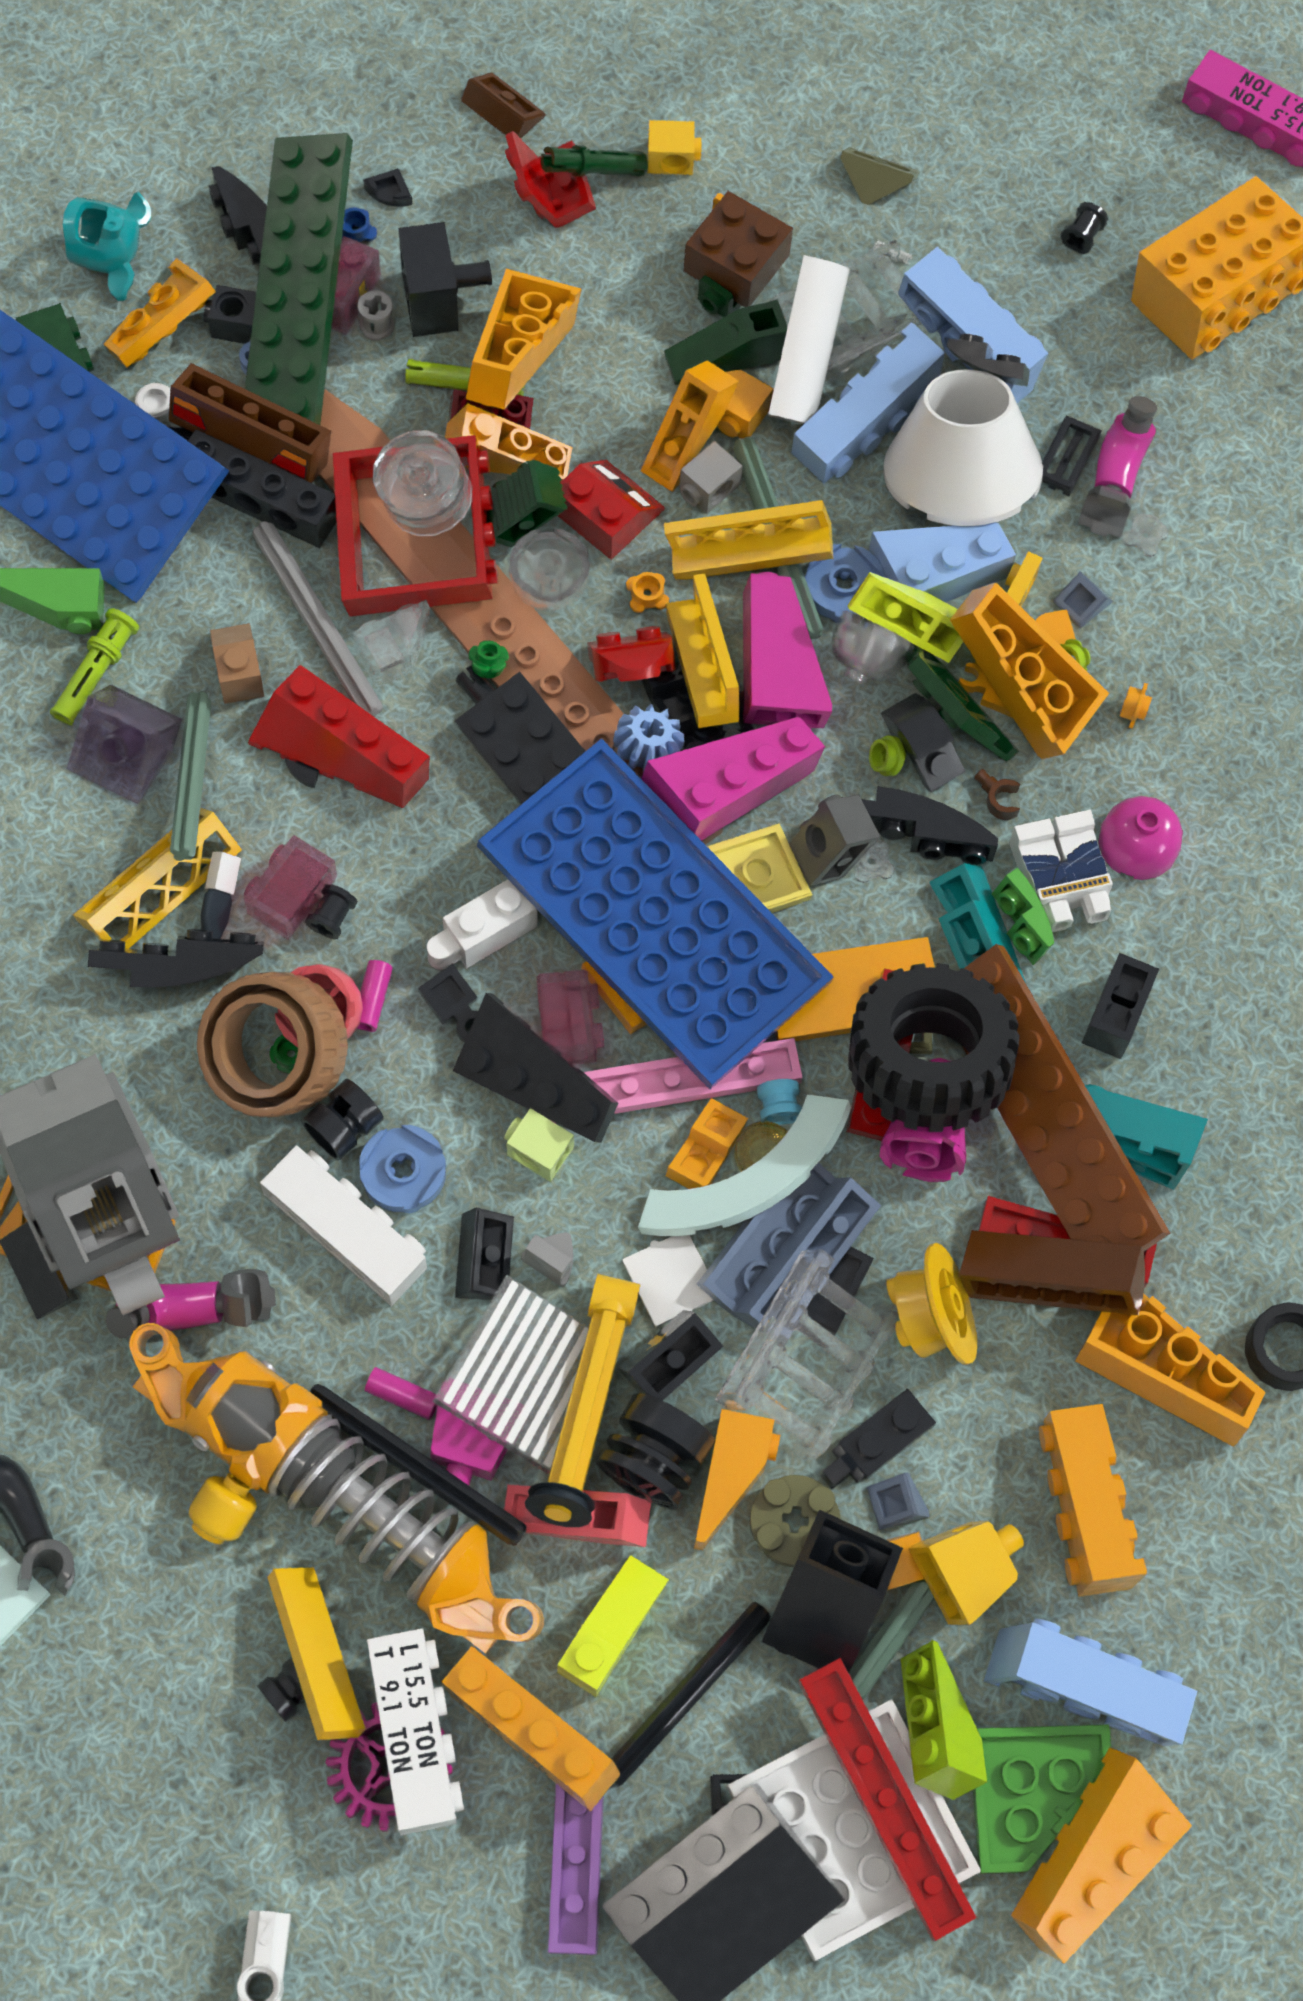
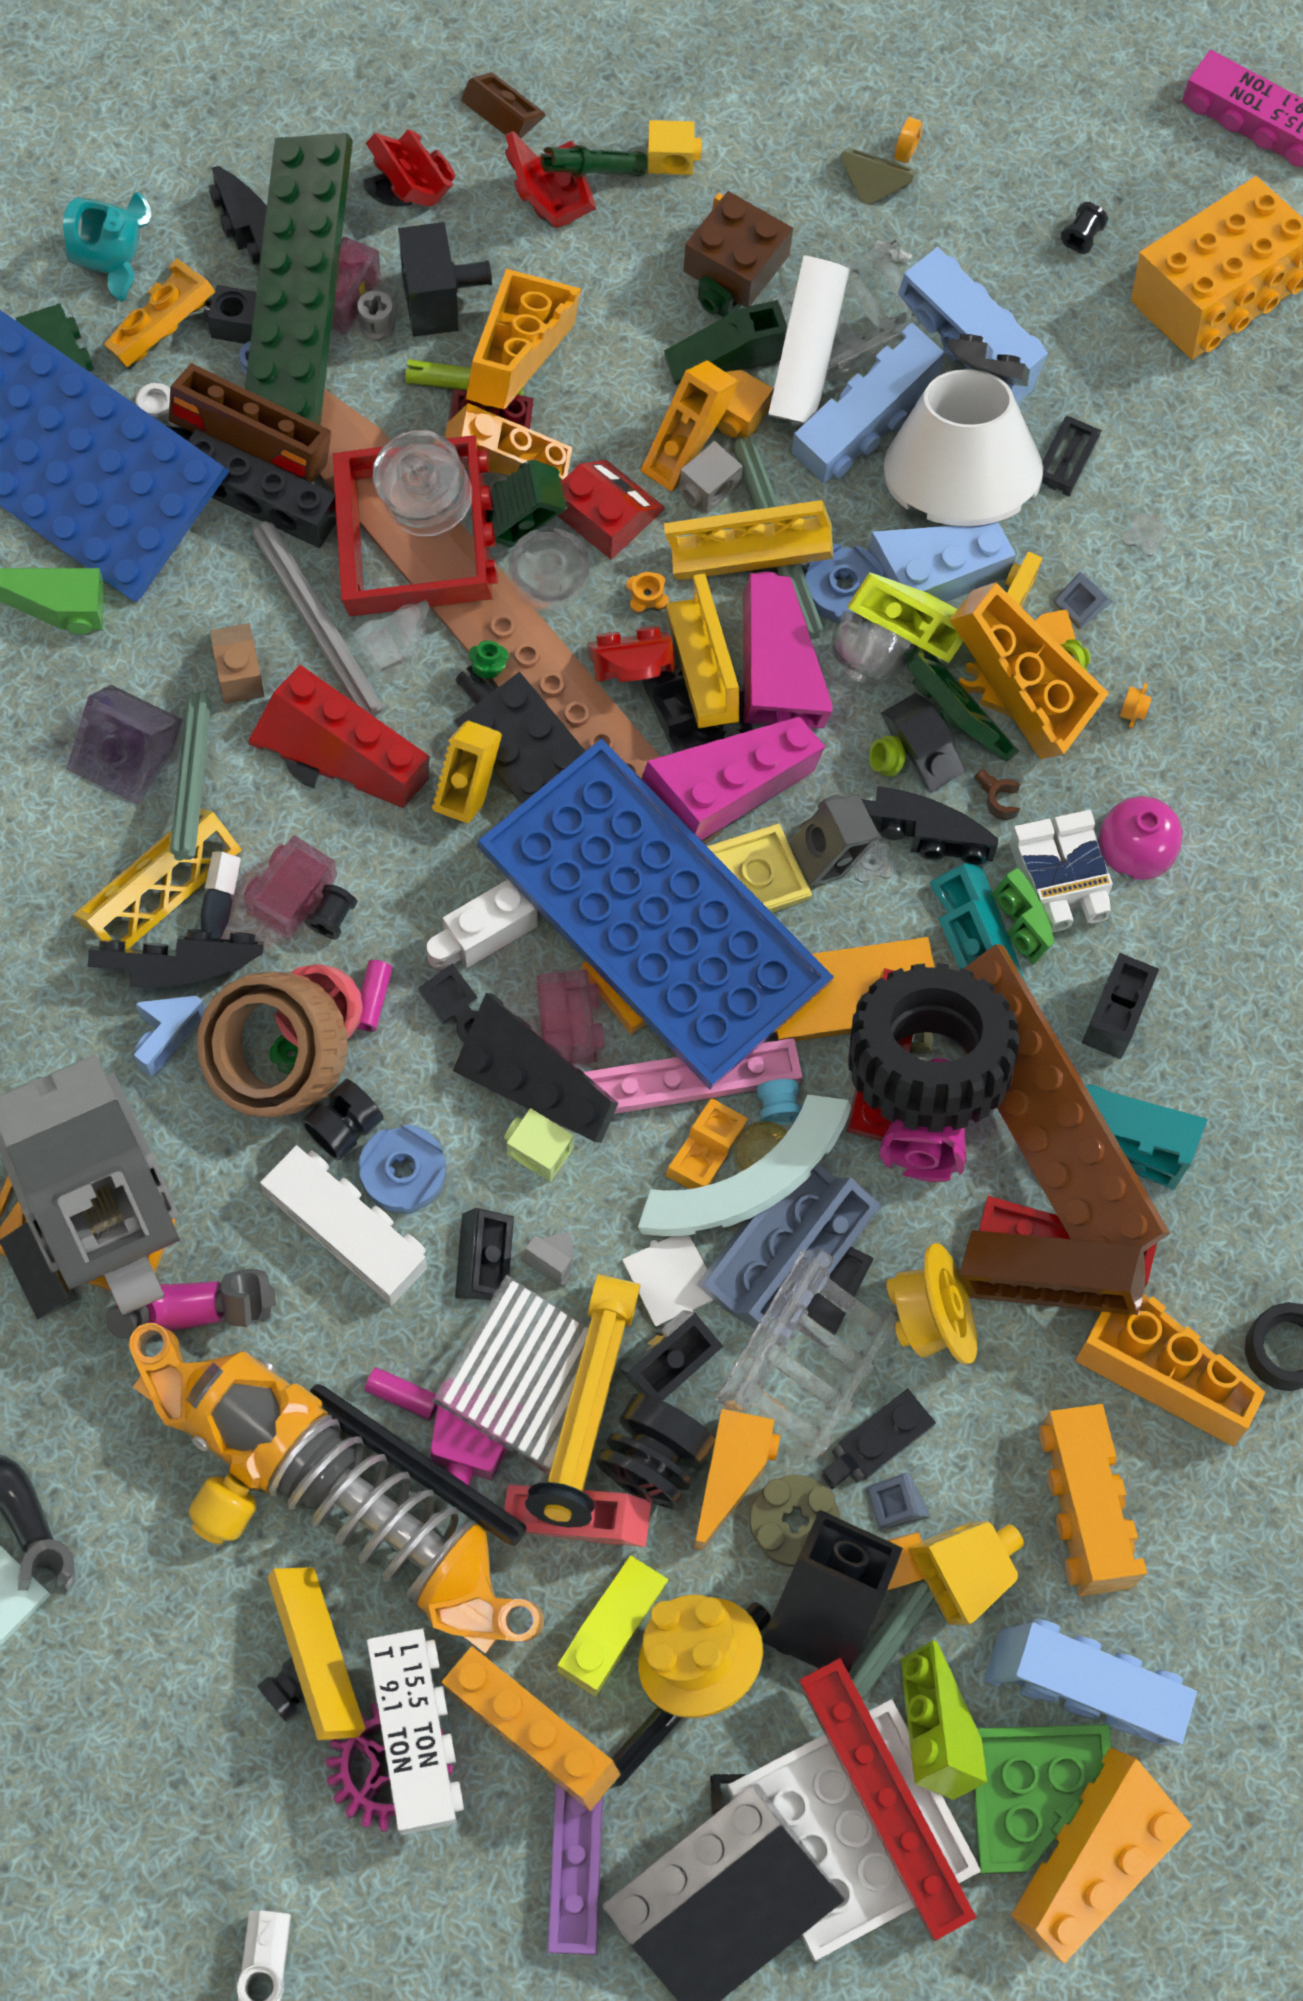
lime pin [50,608,140,726] -> none
blue plate [341,207,377,248] -> none
light blue gear [613,703,684,771] -> none
piece [1078,396,1157,538] -> none
none -> light blue slope [133,996,205,1078]
none -> red slope [365,129,455,207]
none -> yellow brick [431,720,502,823]
none -> yellow piece [638,1594,763,1718]
none -> light orange tile [894,116,923,164]

